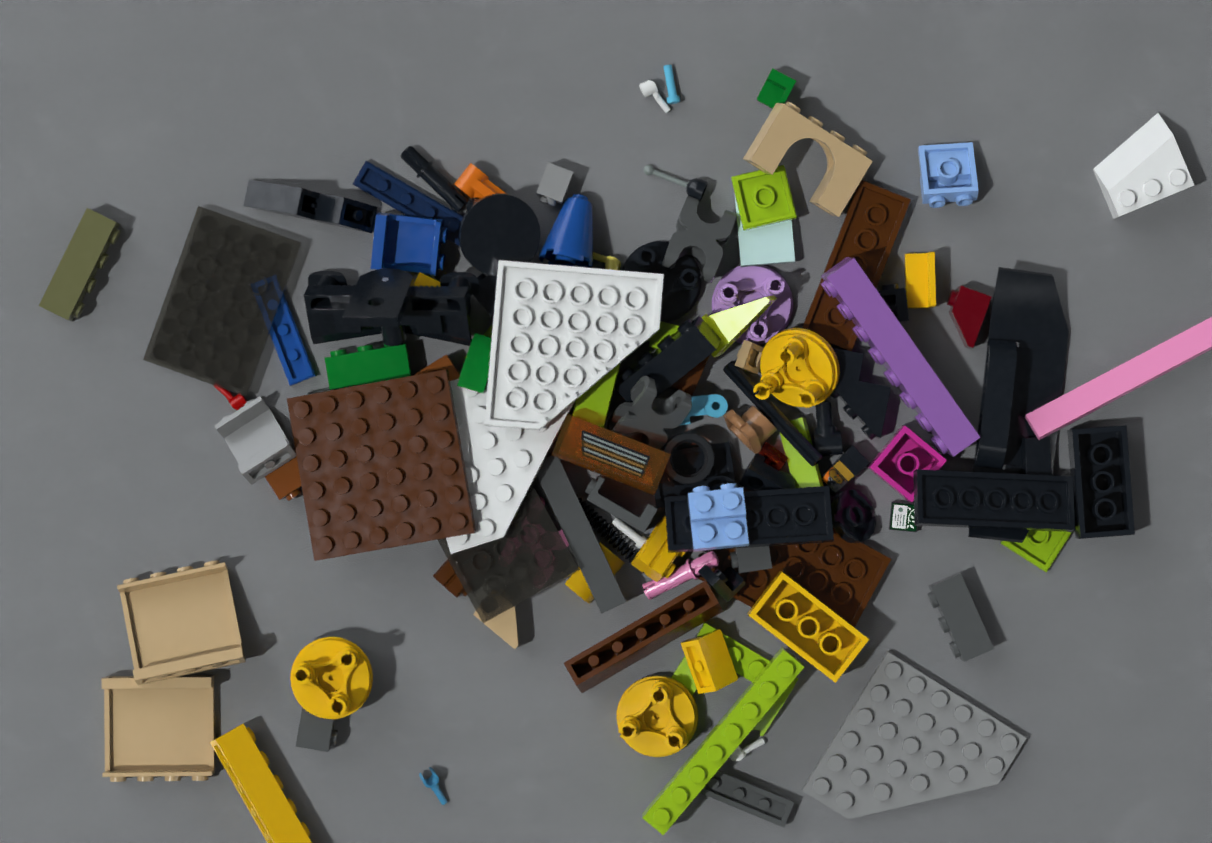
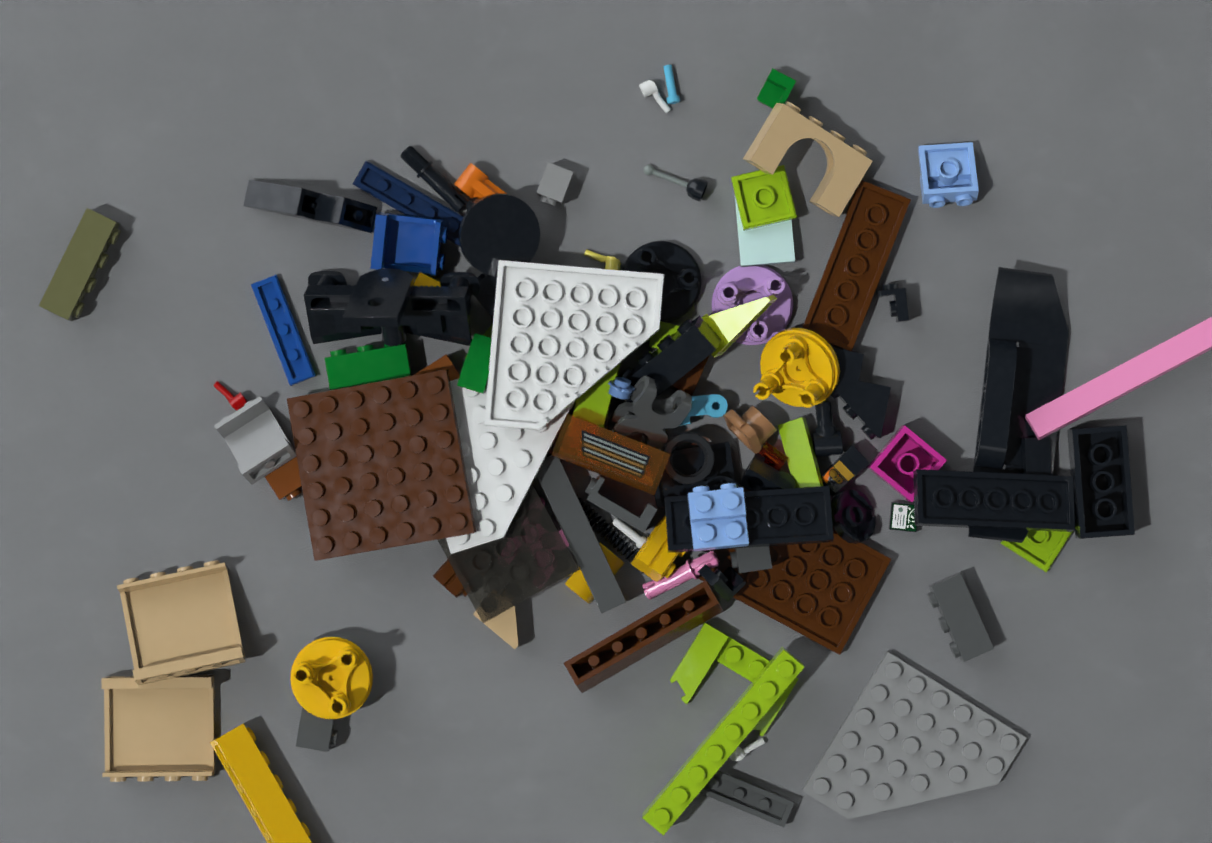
clear smoke plate [143,206,302,397] -> none
dark azure hand [419,767,447,805] -> none
blue cone [539,194,593,268] -> none
yellow piece [617,675,698,757] -> none
dark grey piece [662,196,737,283] -> none
yellow panel [681,629,738,694] -> none
black axle [723,361,822,466] -> none
tan plate [735,340,764,374] -> none
yellow brick [747,571,869,683] -> none
medium lavender brick [821,257,980,457] -> none
yellow panel [904,252,936,308] -> none
dark red slope [947,286,992,349] -> none
white wedge [1093,113,1194,219] -> none
none -> medium blue plate [608,377,635,399]

